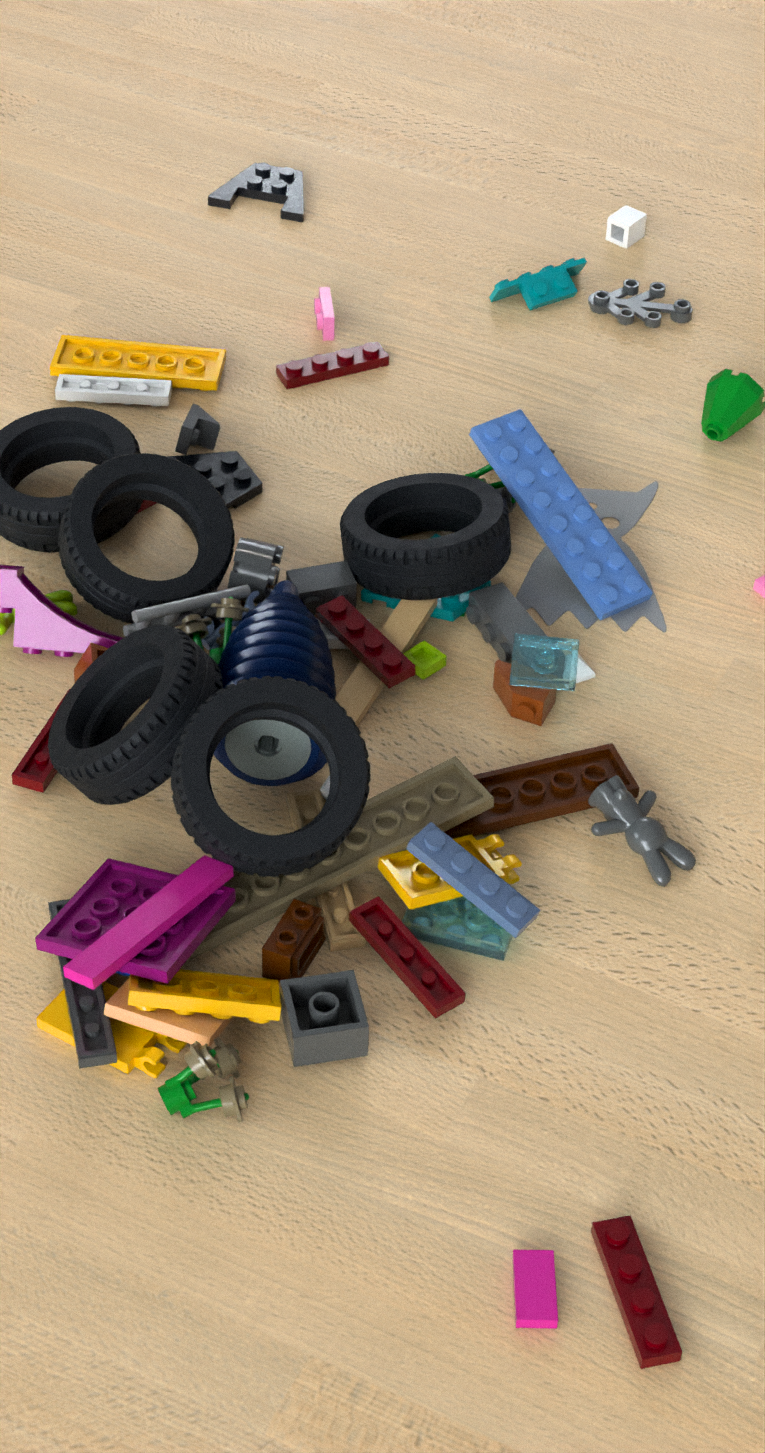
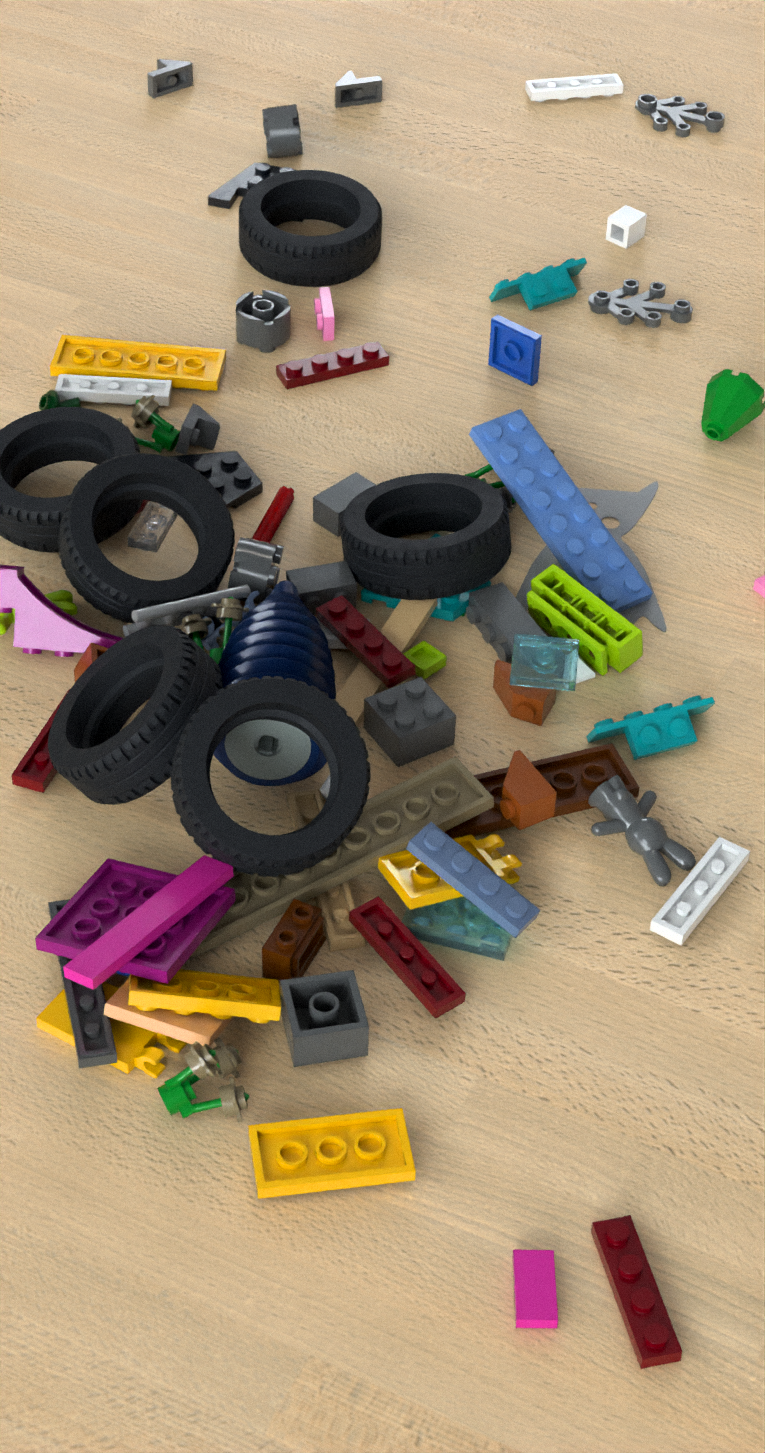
none -> dark green plate [39,390,82,410]
none -> plant [118,395,180,453]
none -> clear plate [127,501,177,552]
none -> dark grey slope [147,59,193,99]
none -> dark grey brick [236,290,291,353]
none -> black tyre [239,170,382,287]
none -> yellow plate [248,1108,416,1199]
none -> red axle [252,486,294,543]
none -> dark grey brick [262,104,303,158]
none -> dark grey brick [313,472,376,537]
none -> dark grey slope [335,71,382,108]
none -> dark grey brick [364,677,456,767]
none -> blue plate [488,314,542,386]
none -> dark orange slope [500,750,557,831]
none -> white plate [525,73,623,102]
none -> lime brick [527,563,643,676]
none -> teal bracket [586,695,715,760]
none -> dark grey plant [635,94,725,137]
none -> white plate [650,837,750,945]

